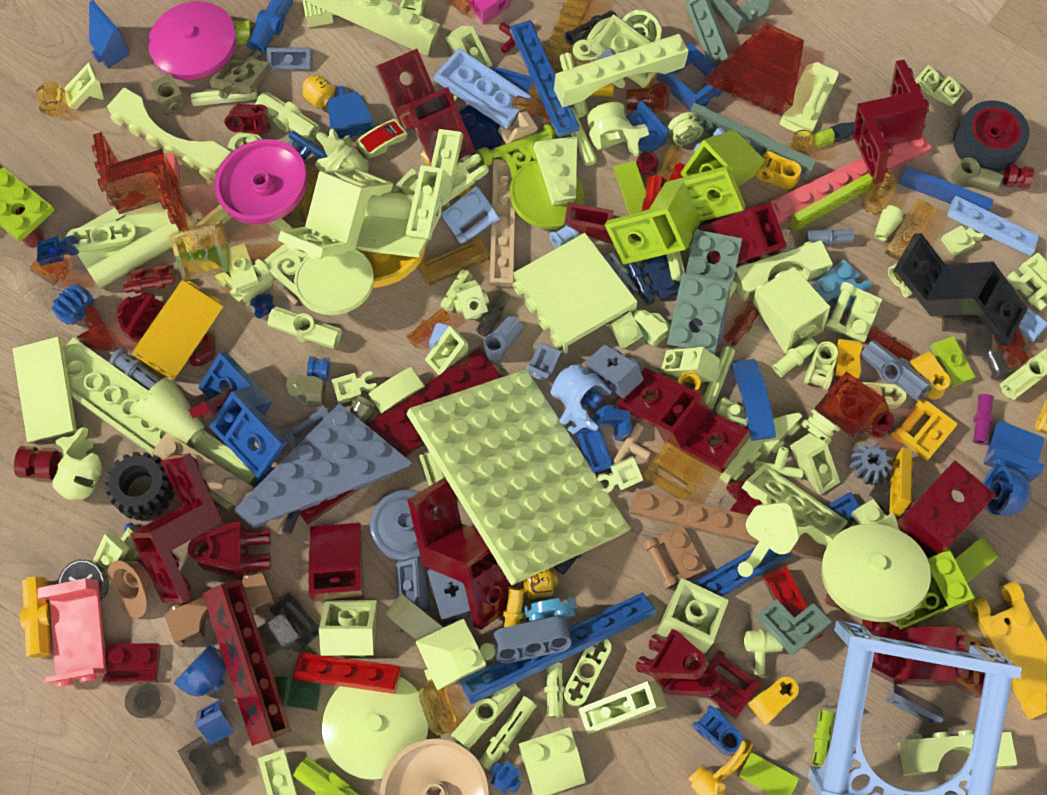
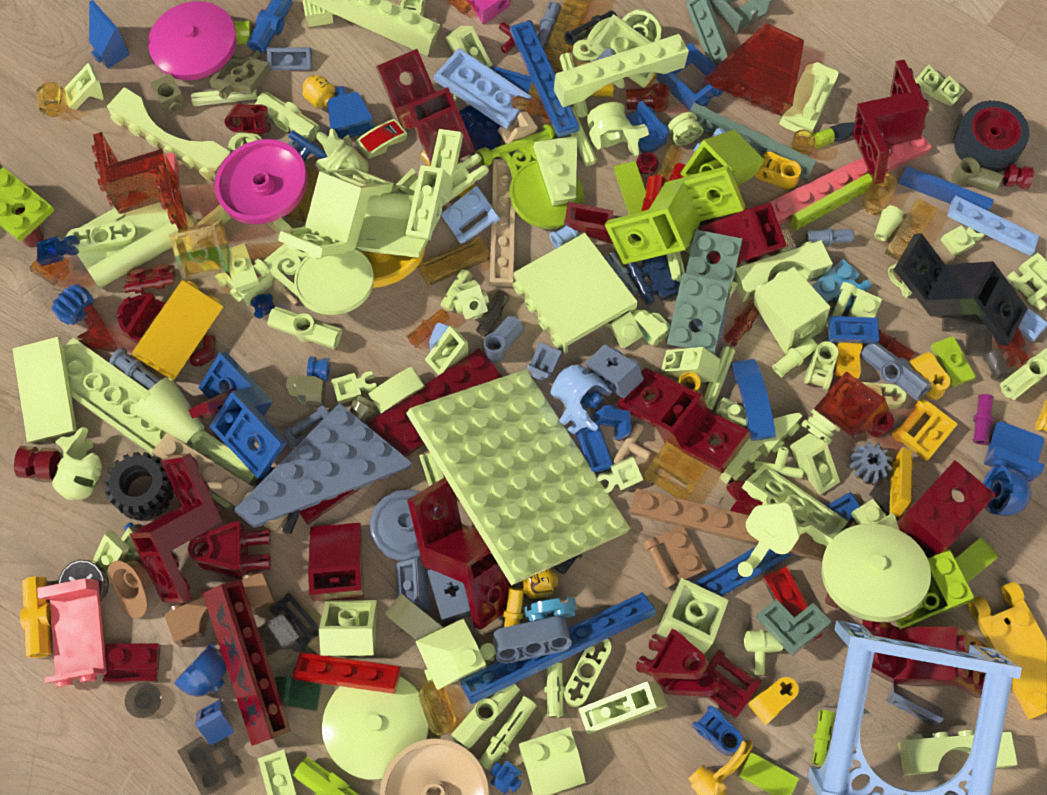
none -> sand blue pin [538,1,562,52]
none -> blue plate [827,316,879,343]

